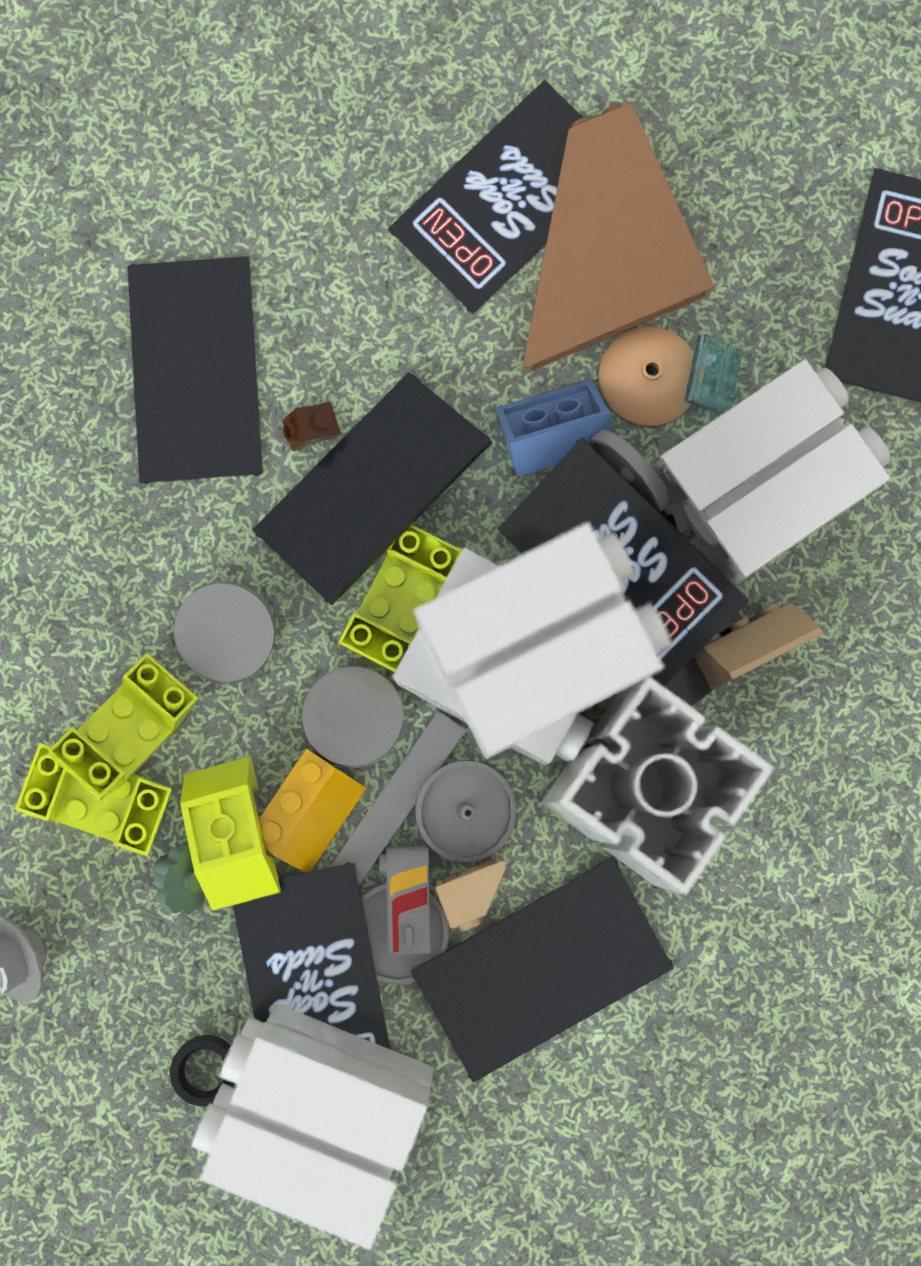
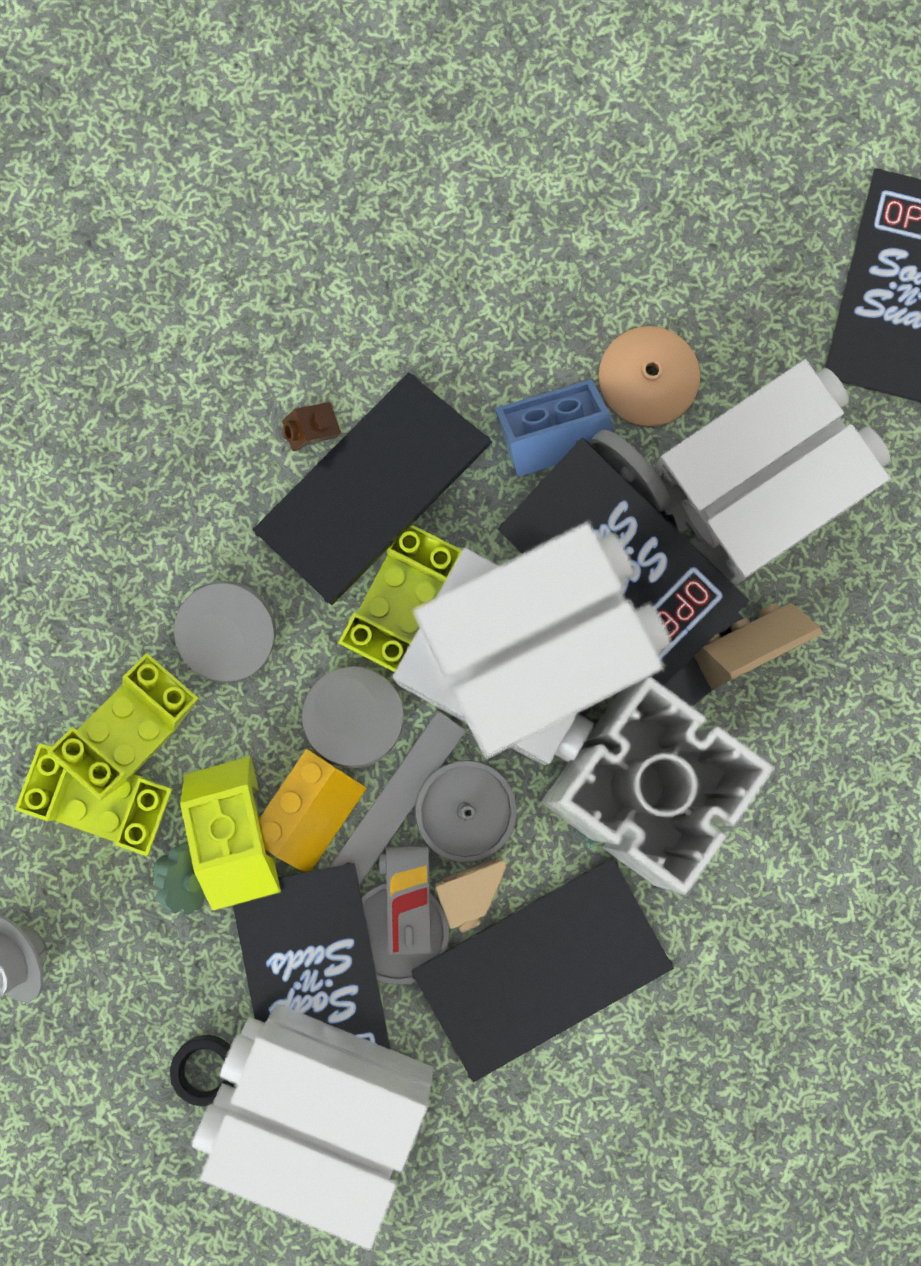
black piece [127,256,263,484] -> none
black piece [388,80,583,314] -> none
medium nougat slope [522,103,714,374] -> none
clear light blue plate [684,334,743,415] -> none

